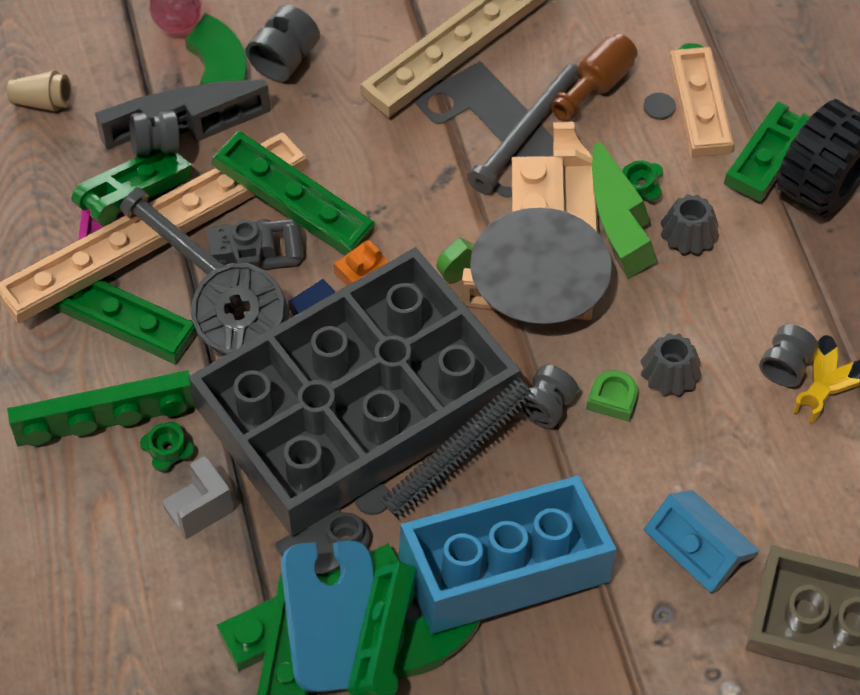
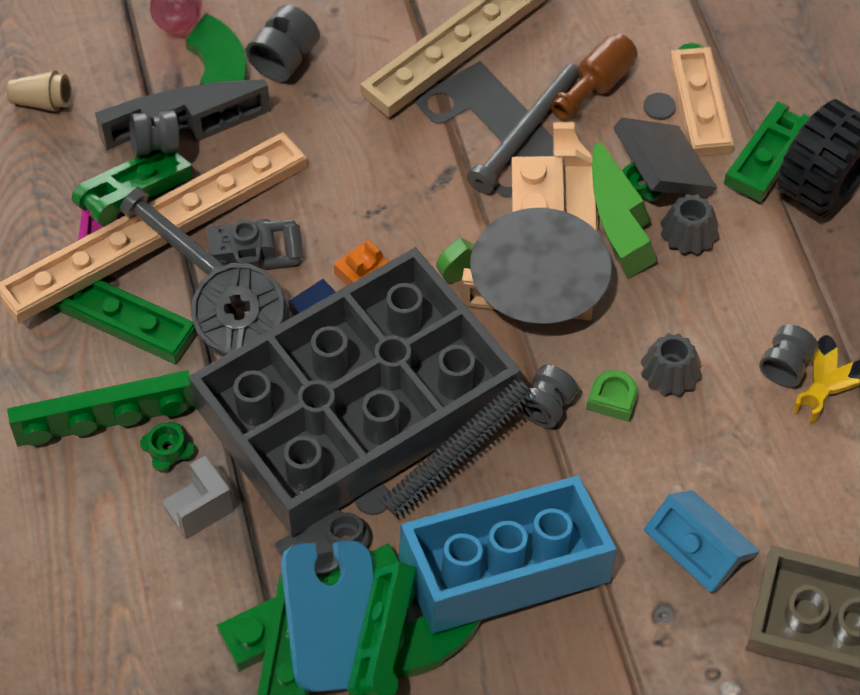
green tile [212,130,375,255] -> none
none -> dark grey tile [613,117,717,197]

